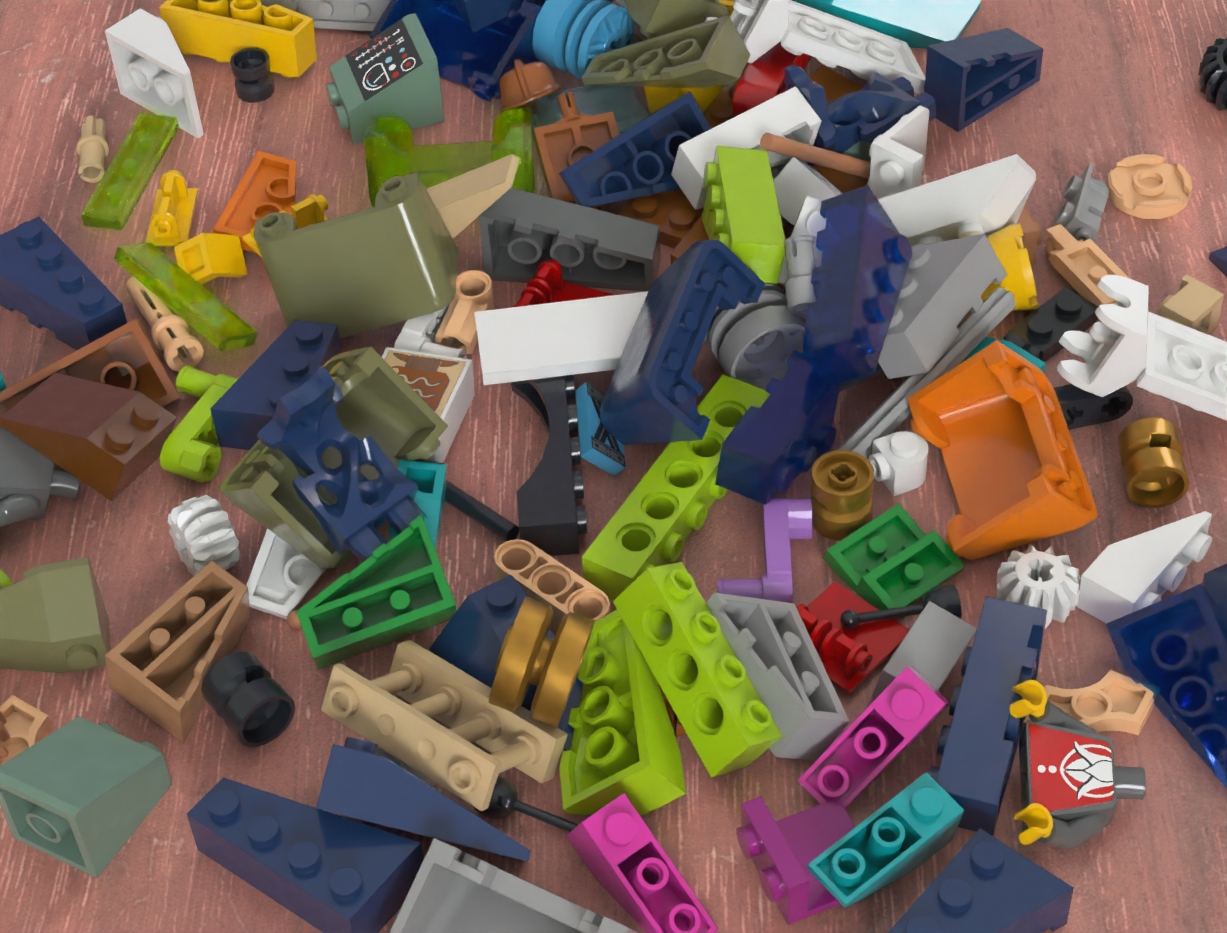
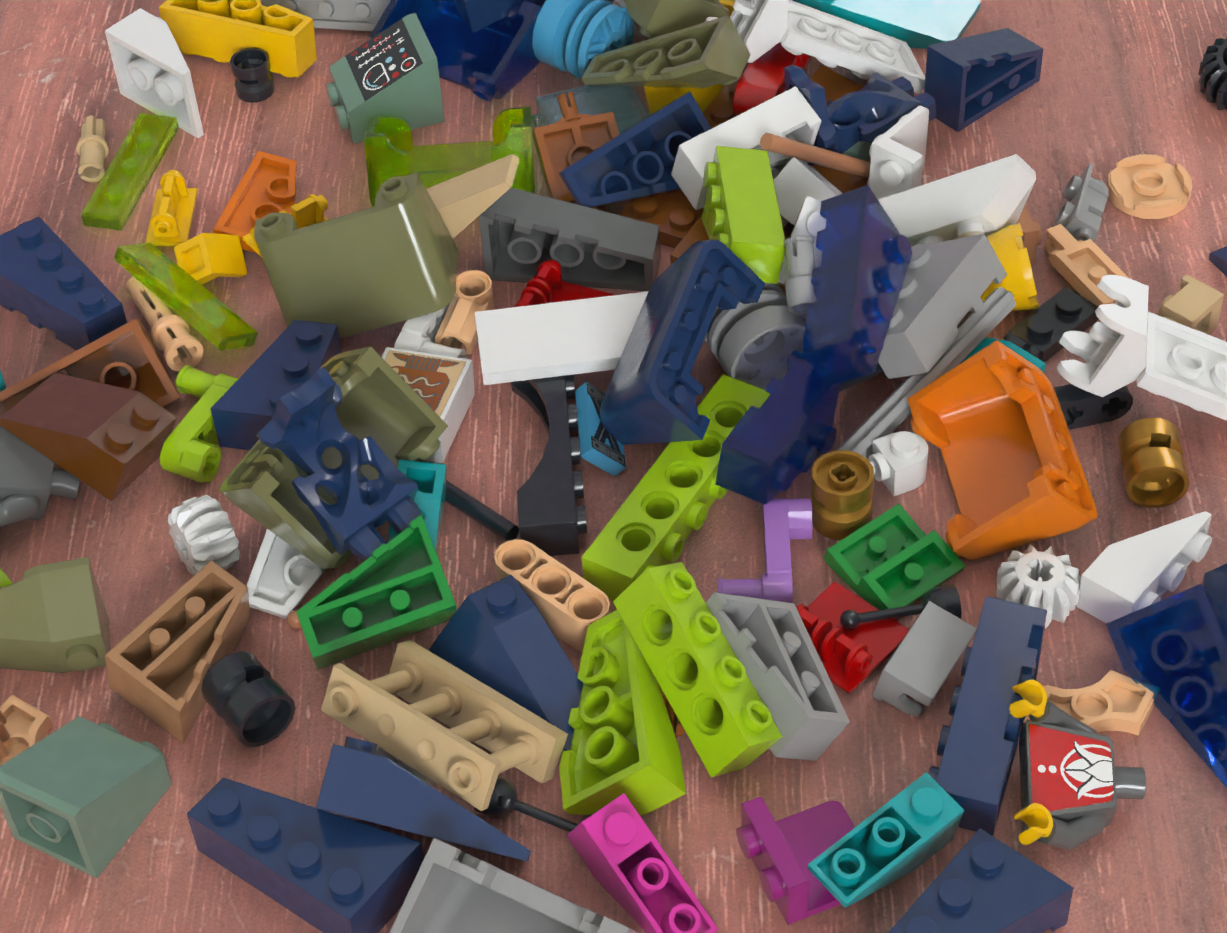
pearl gold wheel [488,596,595,727] -> none
dark orange piece [499,59,562,111] -> none
dark pink slope [797,667,950,809] -> none

